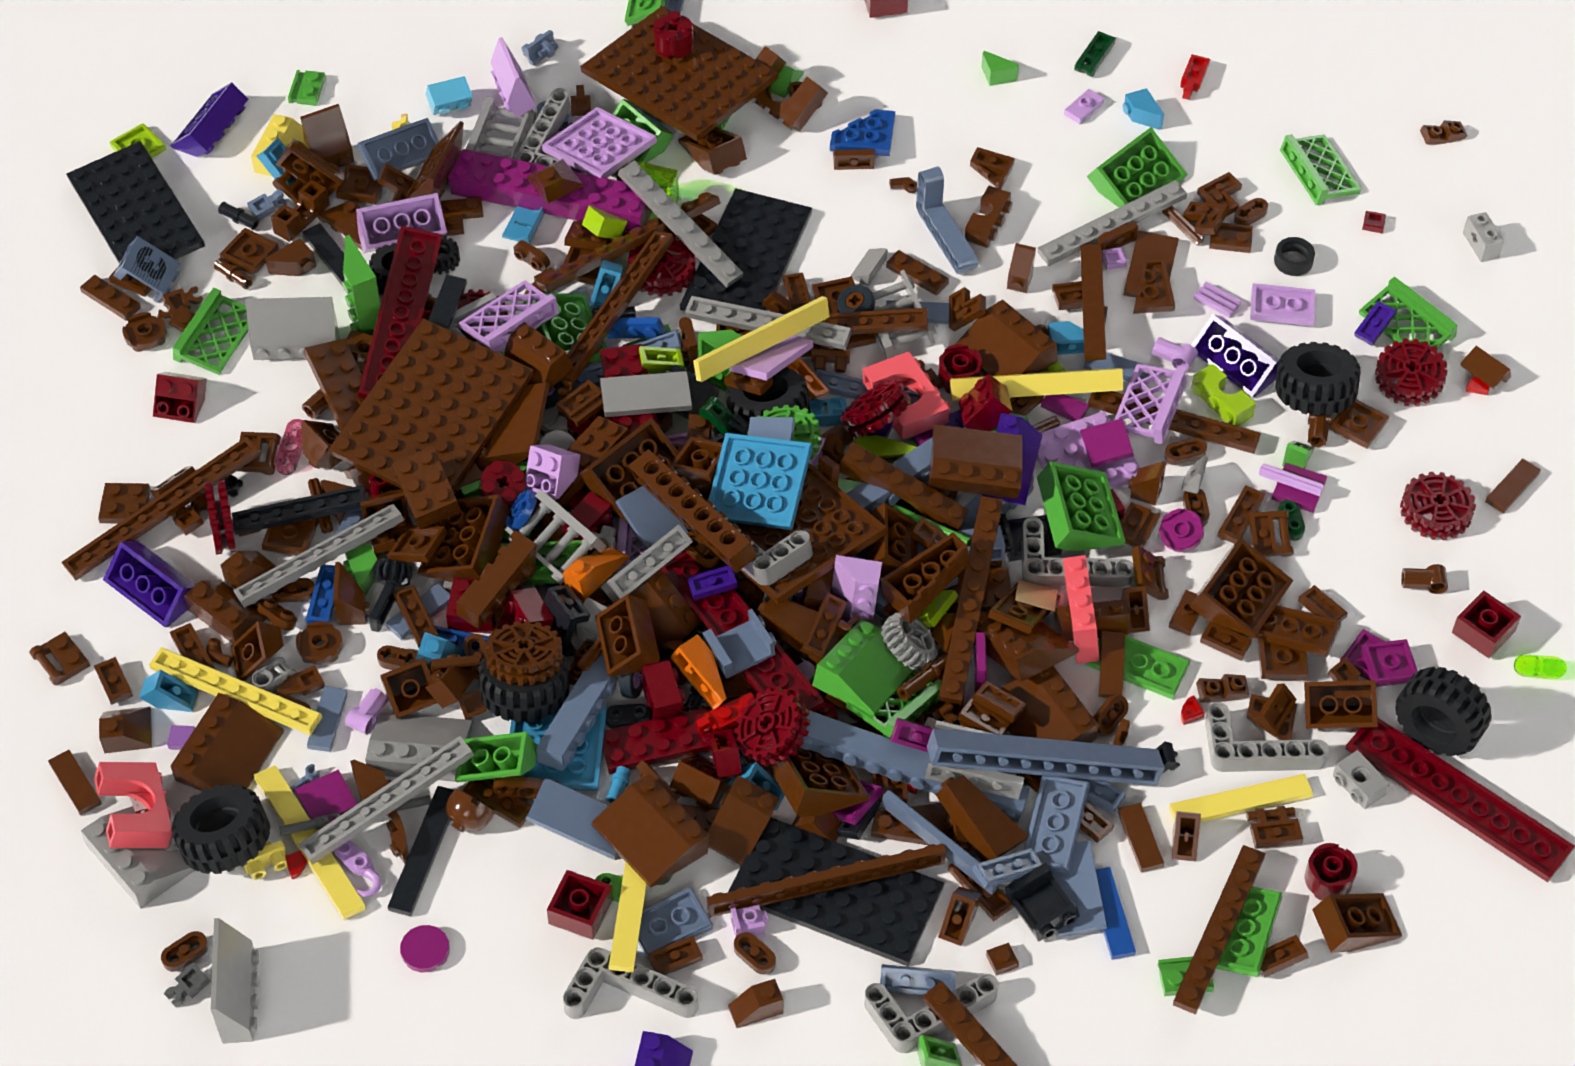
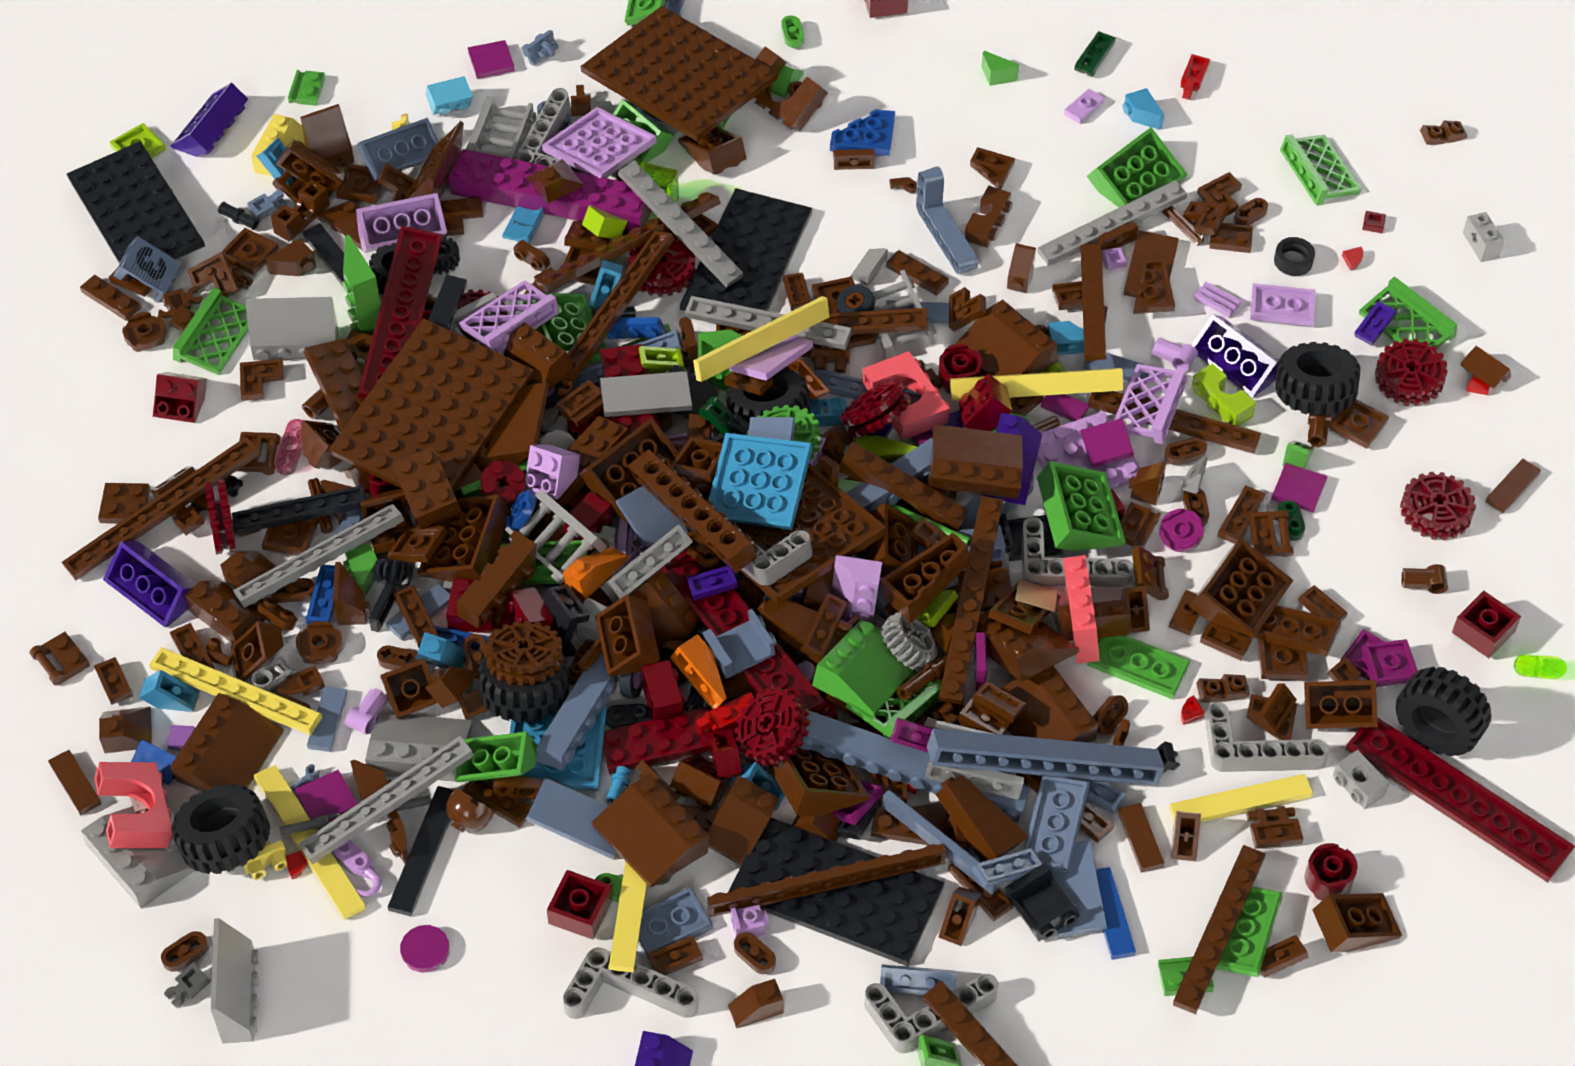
reddish brown plate [429,654,479,675] -> none
lavender slope [490,37,537,118] -> none
dark red brick [653,11,694,59] -> none
reddish brown plate [761,290,796,314] -> none
reddish brown plate [986,942,1019,975] -> none
reddish brown tile [1098,631,1125,698] -> none
lavender axle [1259,463,1324,496] -> none
none -> blue slope [131,740,176,785]
none -> reddish brown plate [187,252,241,297]
none -> reddish brown plate [239,358,284,401]
none -> magenta tile [467,40,515,79]
none -> bright green plate [781,15,804,48]
none -> red tile [1342,246,1364,271]

